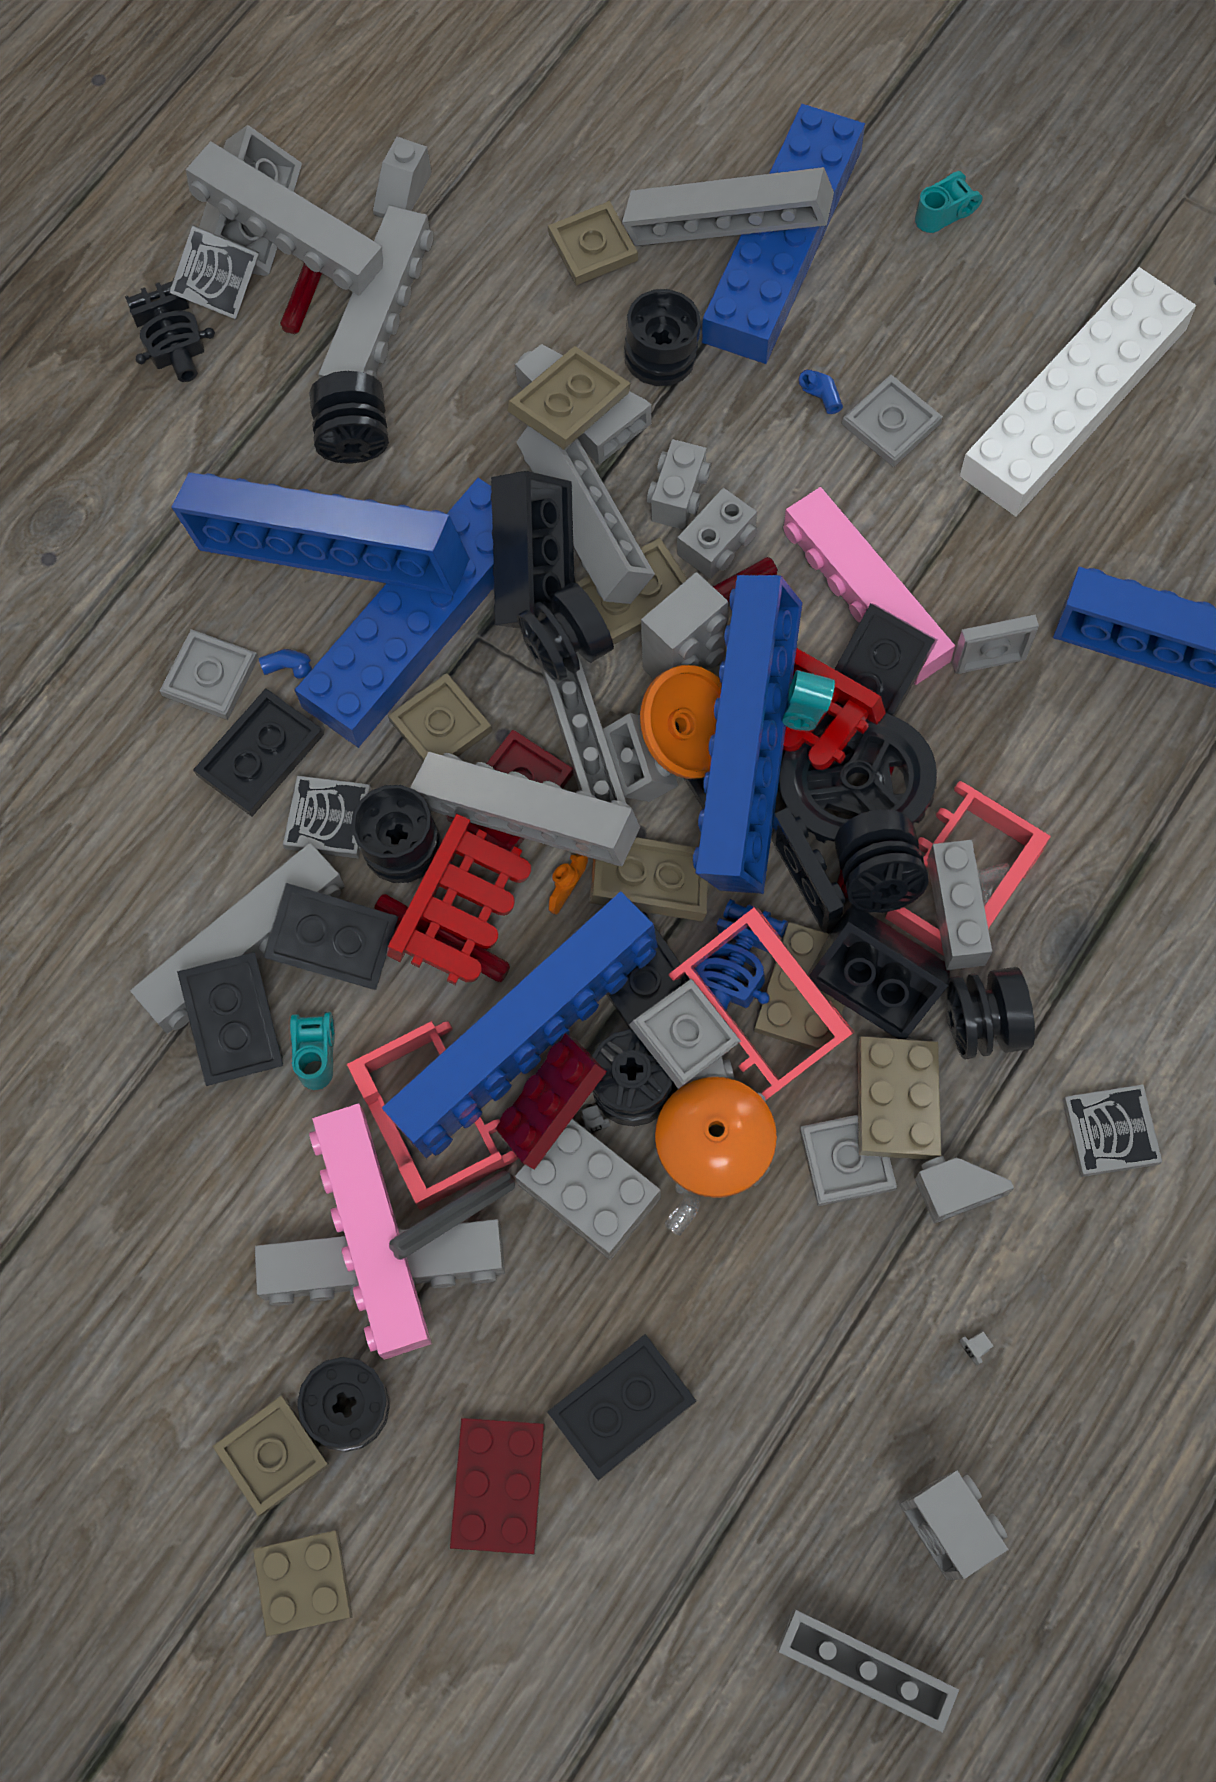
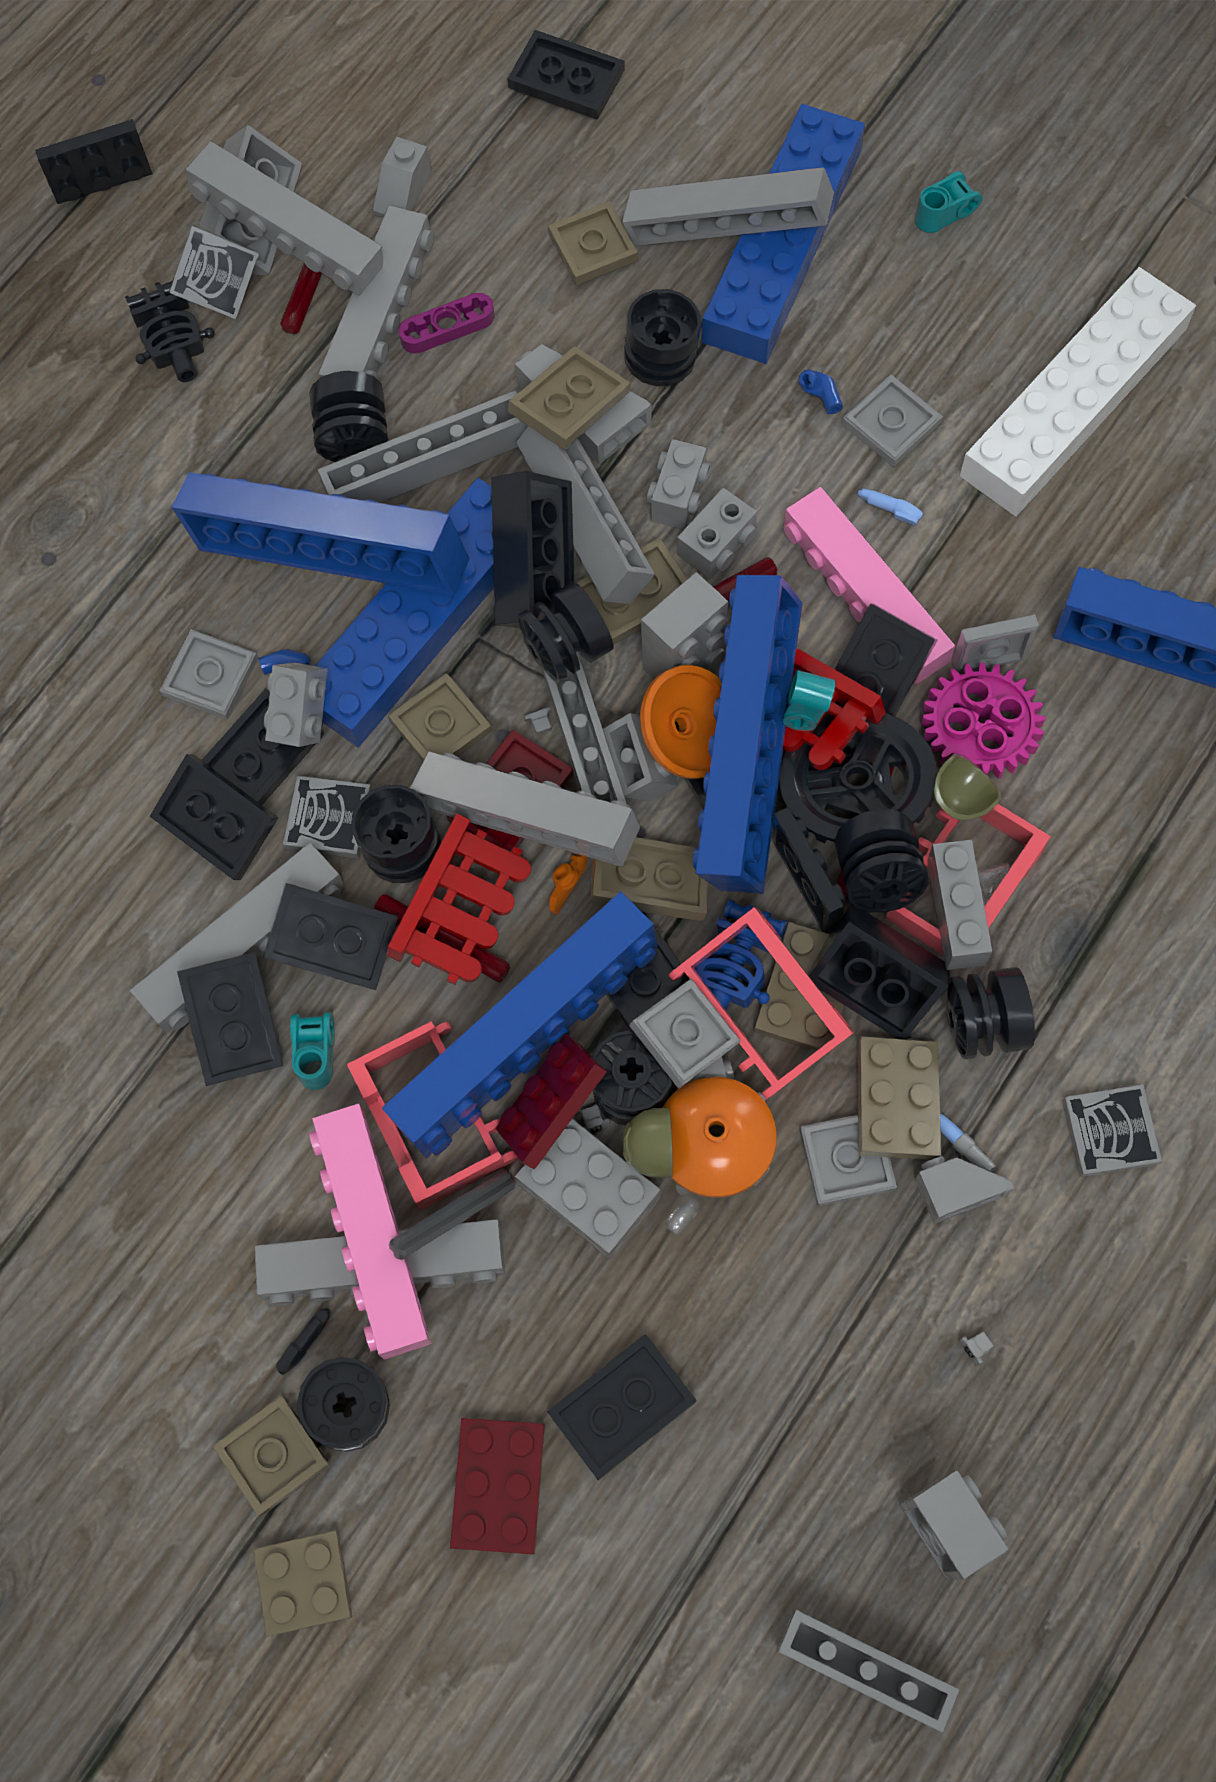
none -> black plate [35,119,153,204]
none -> black plate [149,754,279,880]
none -> light grey brick [264,662,328,747]
none -> black piece [276,1308,331,1375]
none -> light grey brick [317,390,528,503]
none -> magenta beam [399,293,495,353]
none -> black plate [507,30,625,119]
none -> light grey piece [524,707,551,735]
none -> olive helmet [622,1108,673,1178]
none -> light blue piece [858,488,923,525]
none -> dark pink gear [921,662,1045,779]
none -> olive helmet [934,754,1002,821]
none -> light grey piece [940,1113,997,1172]

